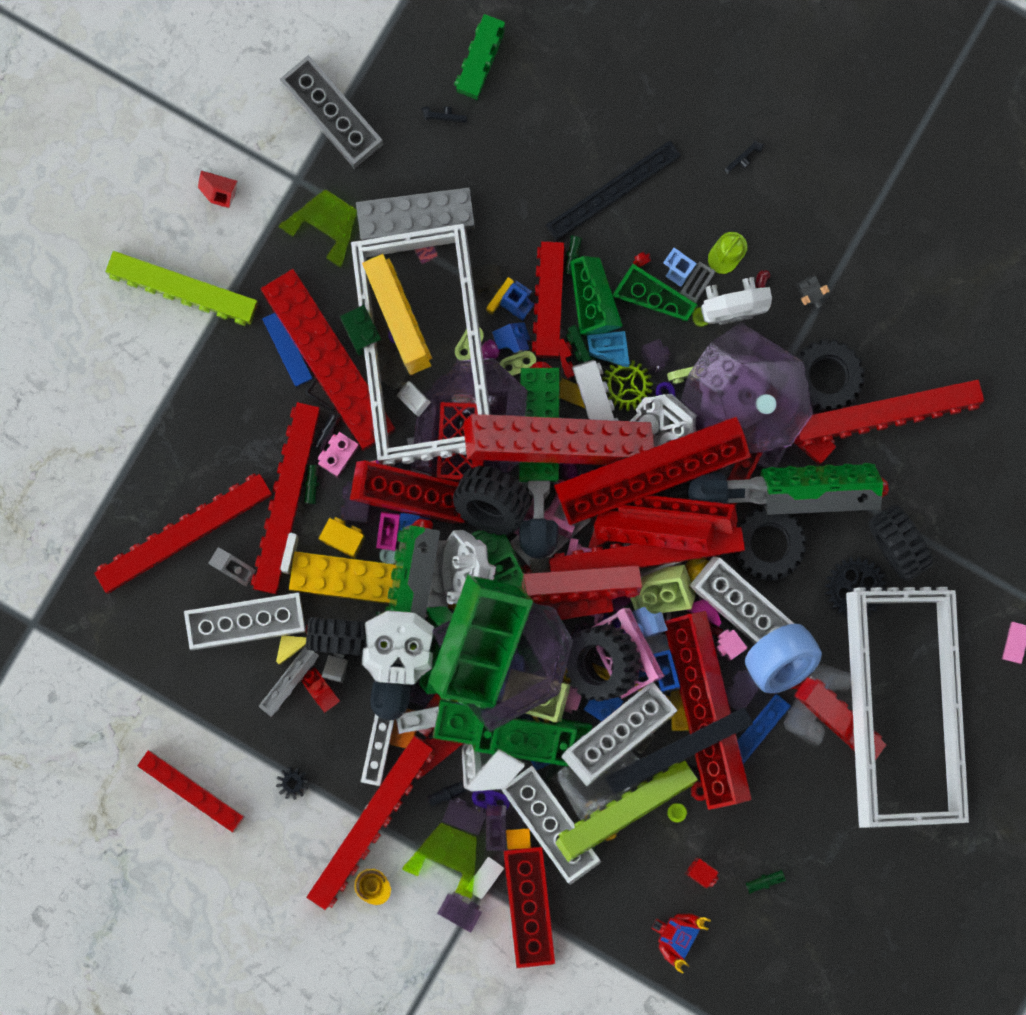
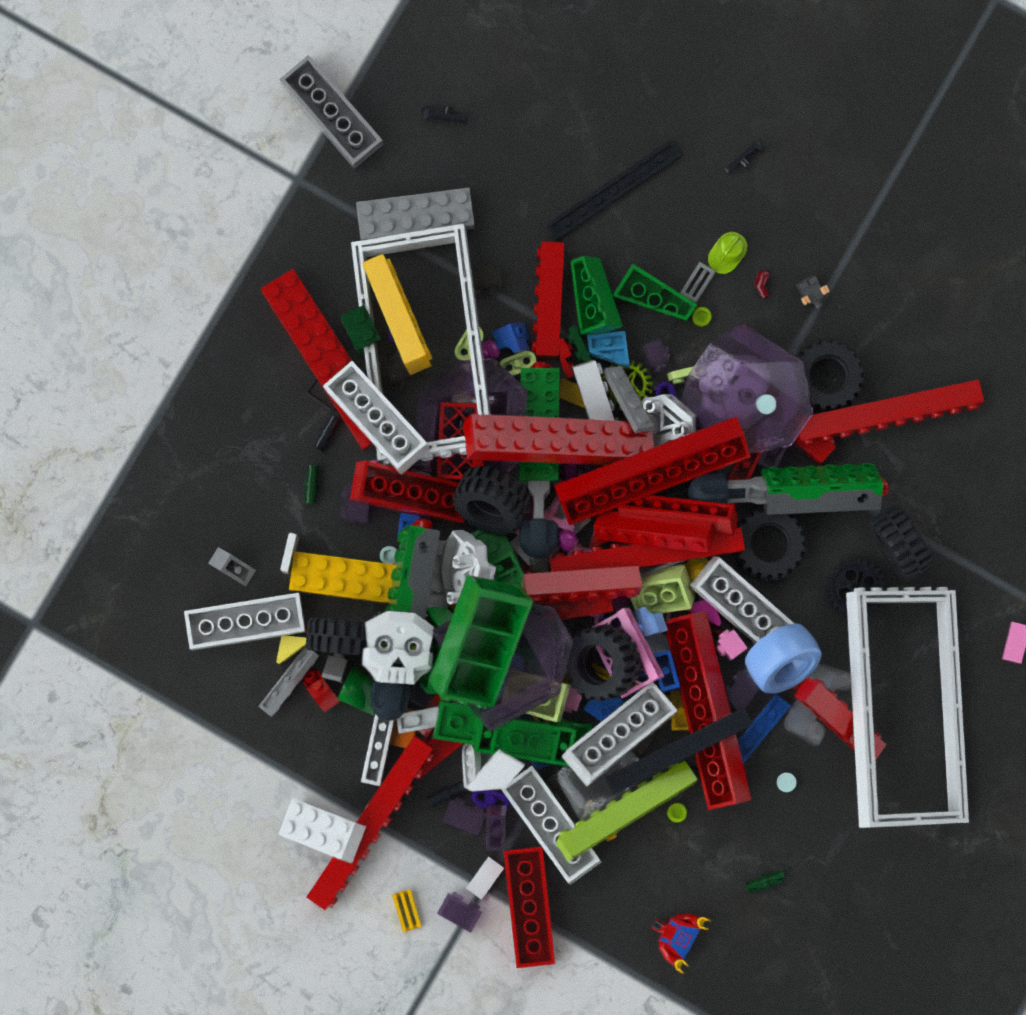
red brick [94,473,272,594] -> none
lime brick [105,251,258,326] -> none
red brick [137,750,245,833] -> none
red slope [198,170,238,208] -> none
red brick [251,402,320,595] -> none
blue tile [262,313,313,387] -> none
black gear [276,767,309,800] -> none
clear neon green wing [279,189,357,268] -> none
bright pink brick [318,432,359,478] -> none
yellow brick [319,517,365,559] -> none
yellow piece [355,869,391,905] -> none
dark pink slope [376,511,400,551] -> none
white tile [397,381,431,417] -> none
clear neon green wing [402,823,477,899] -> none
clear tile [414,246,439,265] -> none
green wedge [454,14,505,100] -> none
yellow tile [486,277,514,315] -> none
blue brick [500,281,534,321] -> none
light orange panel [506,828,531,850] -> none
dark green pin [563,236,583,275] -> none
red plate [633,251,651,267] -> none
light blue brick [663,248,697,287] -> none
red brick [685,858,719,888] -> none
red plate [691,781,706,801] -> none
white brick [701,277,772,325] -> none
none -> white brick [278,798,366,863]
none -> white brick [323,361,430,475]
none -> green brick [337,665,375,716]
none -> yellow tile [392,889,422,932]
none -> magenta piece [557,530,577,552]
none -> light grey plate [603,366,654,433]
none -> light aqua tile [776,773,796,792]

